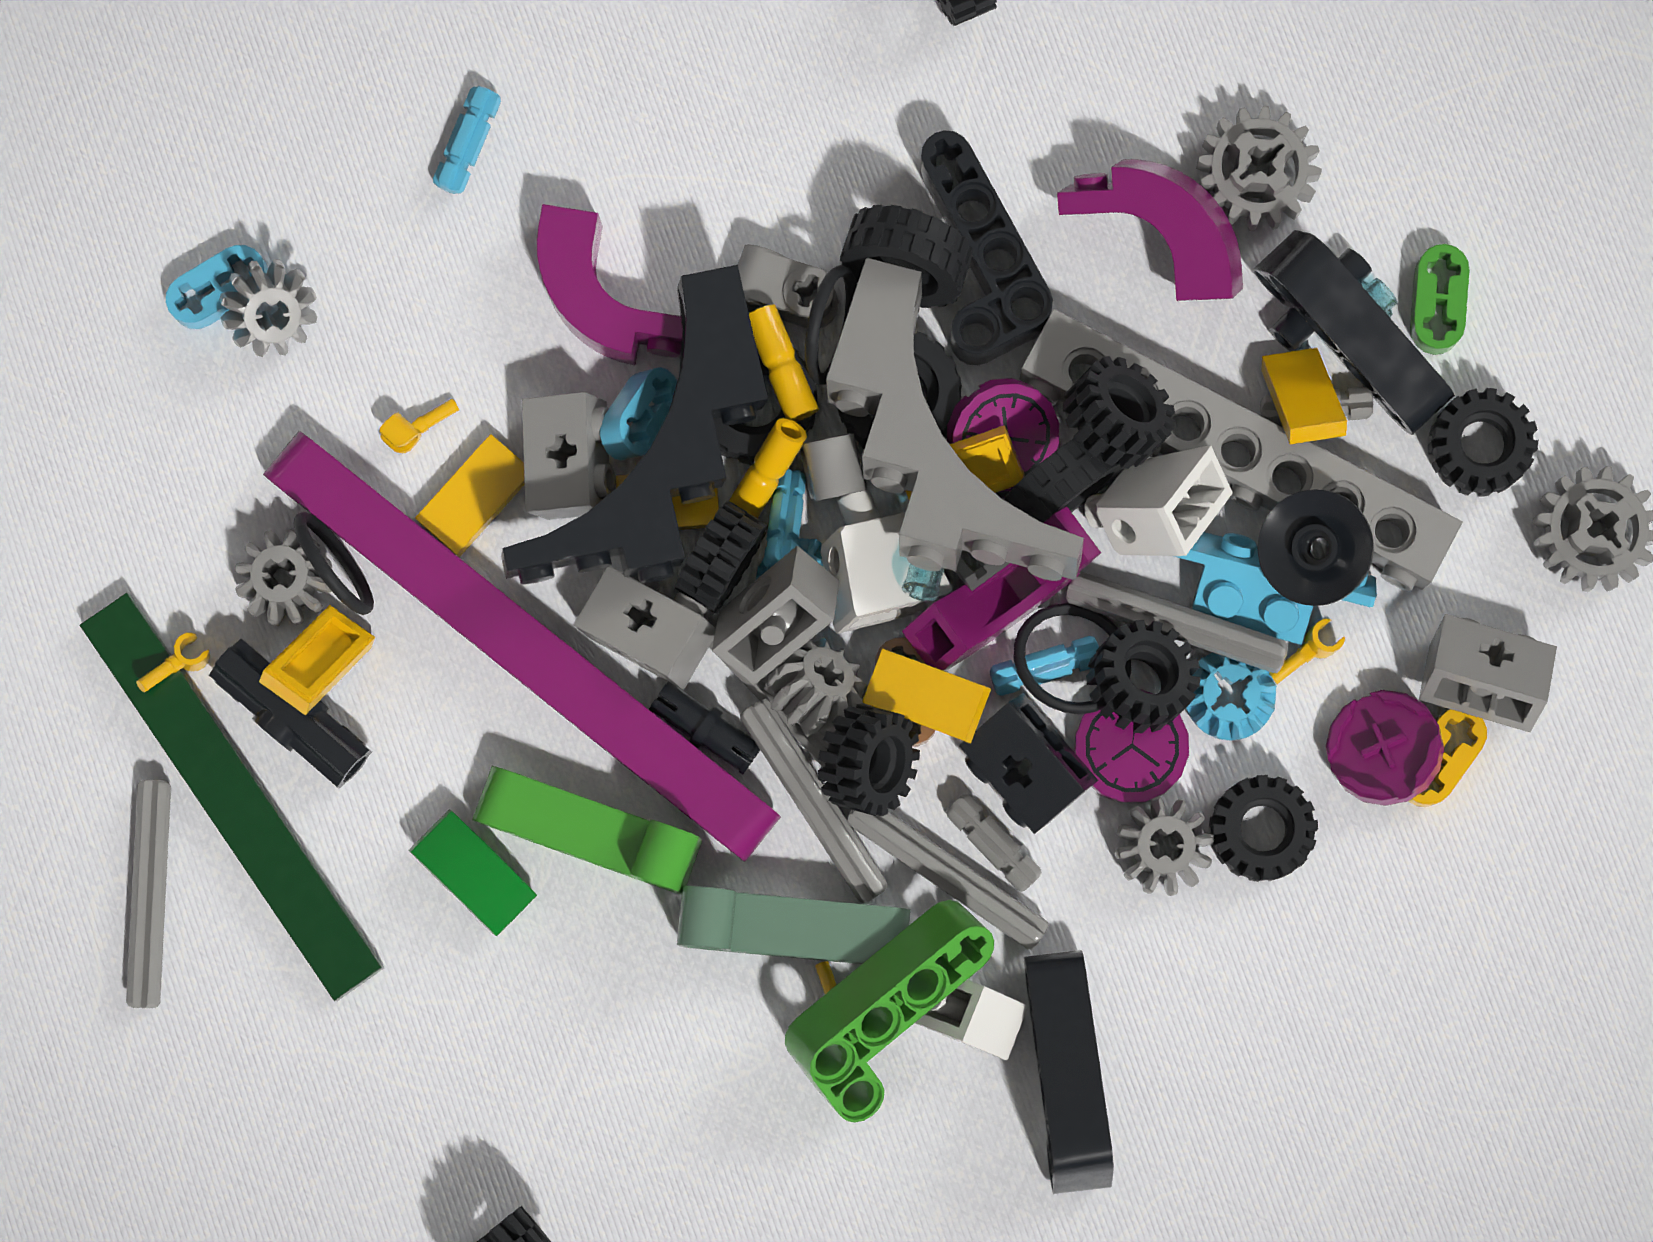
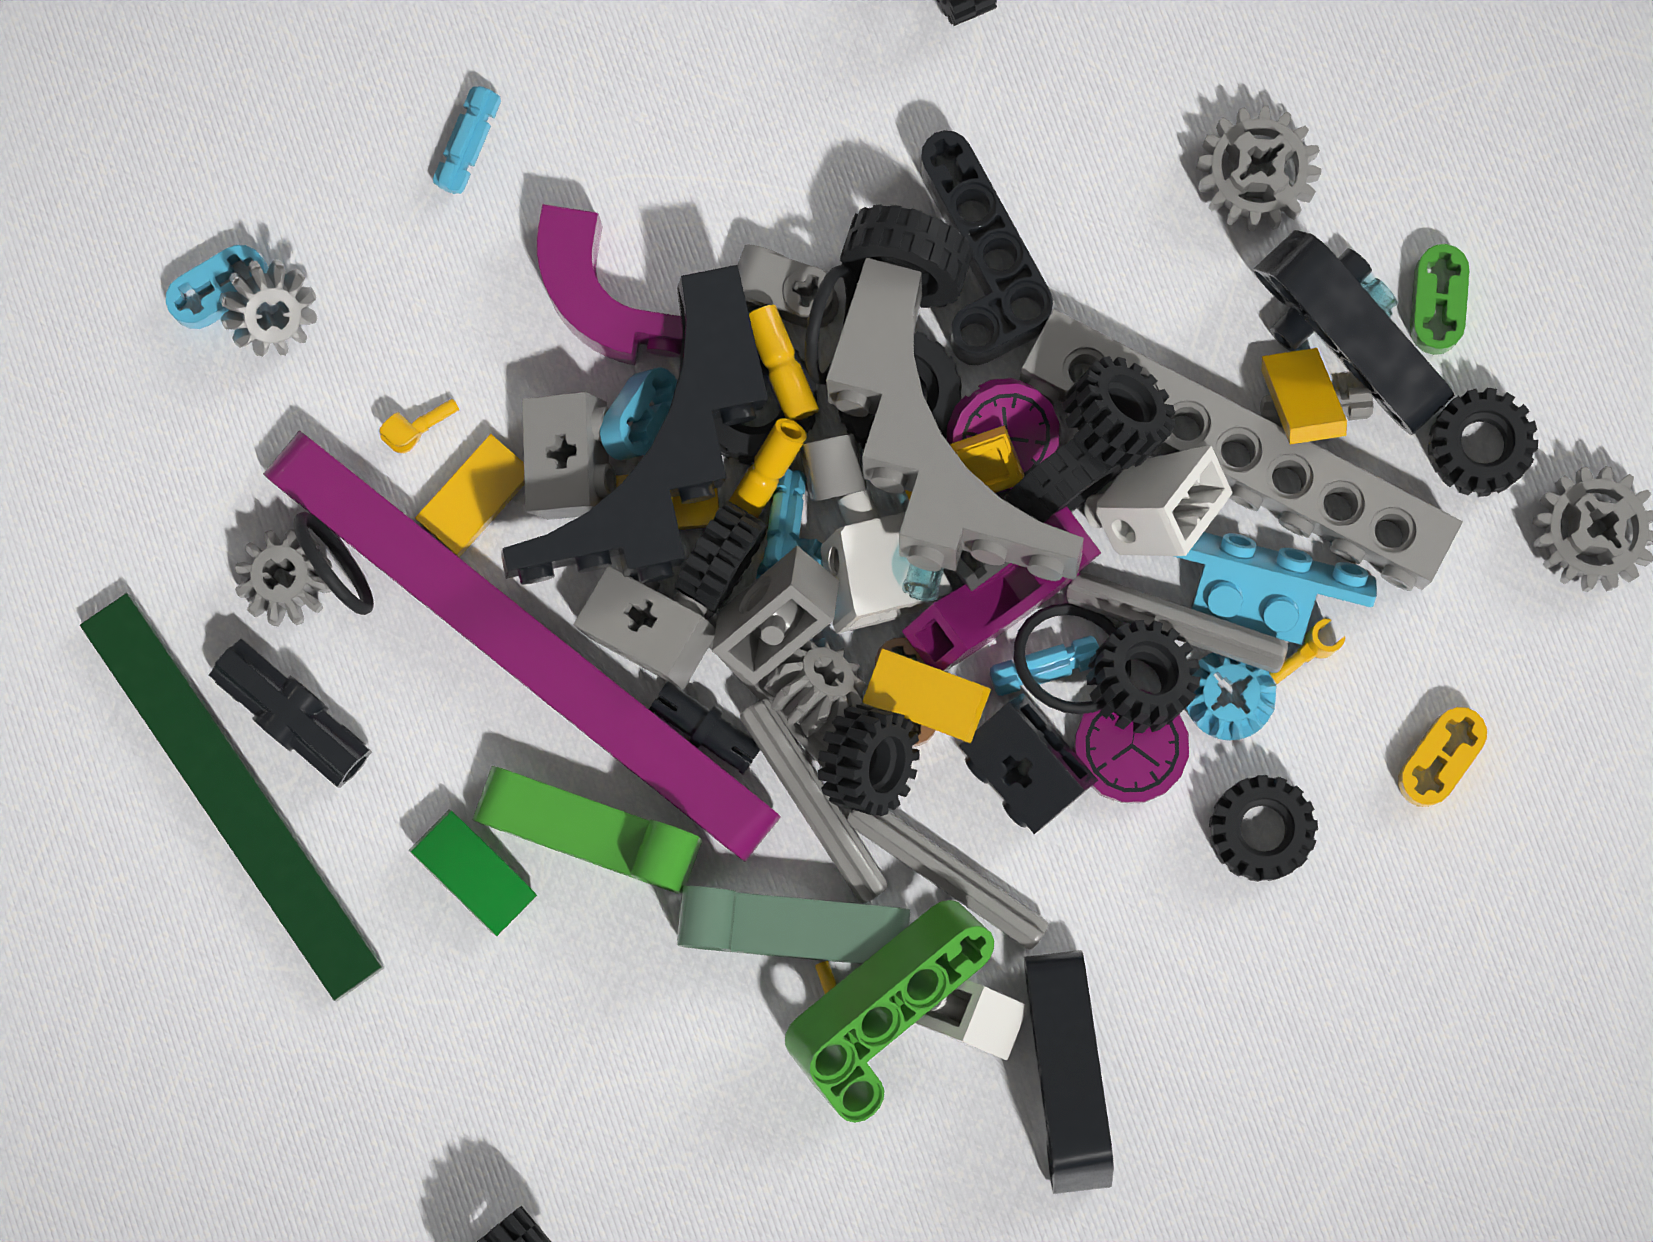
light grey axle [126,780,171,1008] -> none
yellow hand [136,633,210,693] -> none
yellow tile [259,605,375,715] -> none
light grey axle [946,794,1042,892] -> none
magenta arch [1057,159,1243,301] -> none
light grey gear [1115,797,1214,896] -> none
black dish [1258,489,1374,606] -> none
magenta tile [1326,690,1444,806] -> none
light grey brick [1419,614,1557,733] -> none

